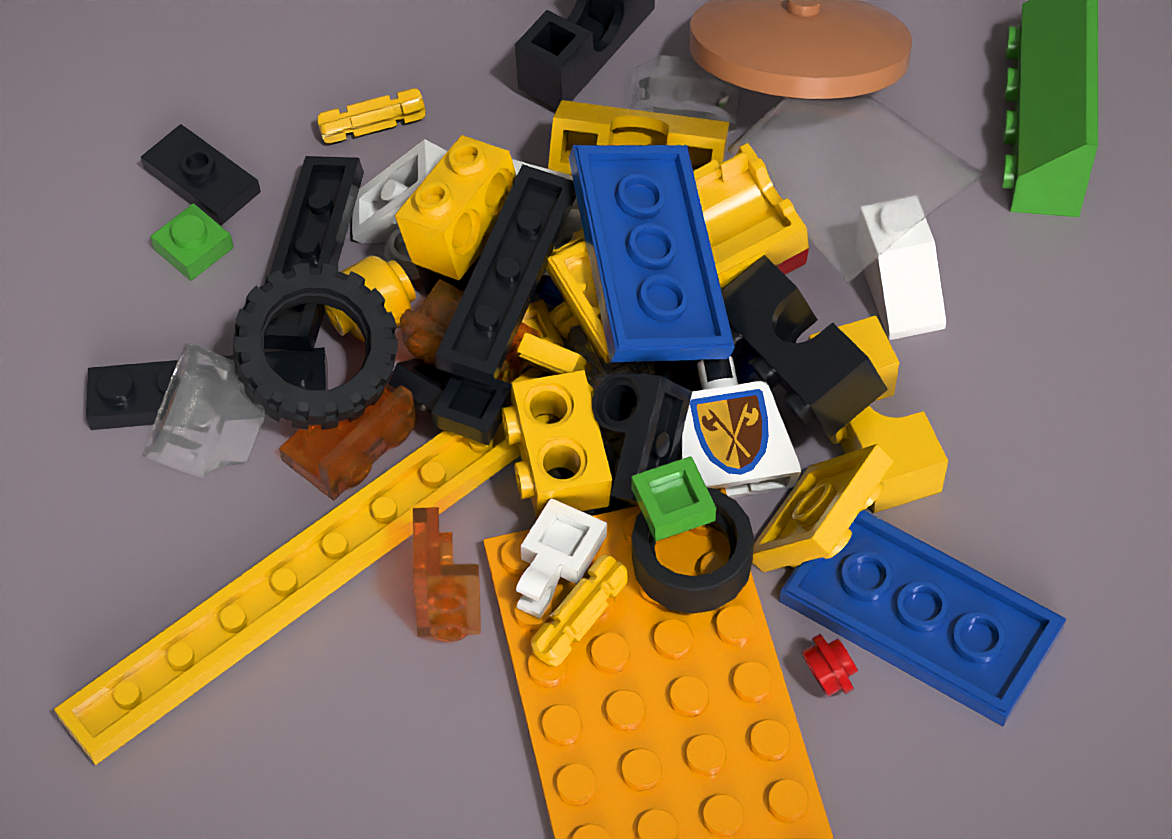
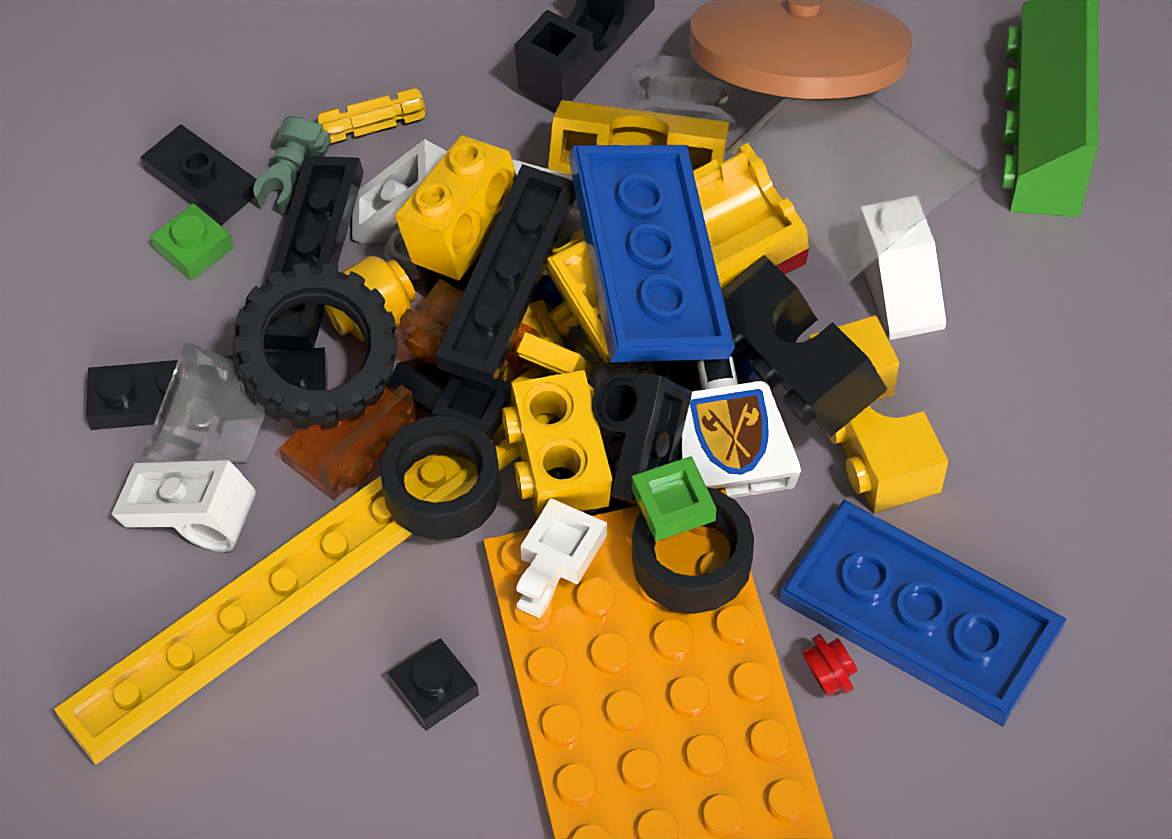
clear orange bracket [413,507,481,642] -> none
yellow axle [531,555,628,667] -> none
yellow plate [752,444,894,572] -> none
none -> white plate [112,460,256,553]
none -> sand green piece [253,116,331,215]
none -> black tyre [379,415,501,540]
none -> black plate [387,638,479,731]

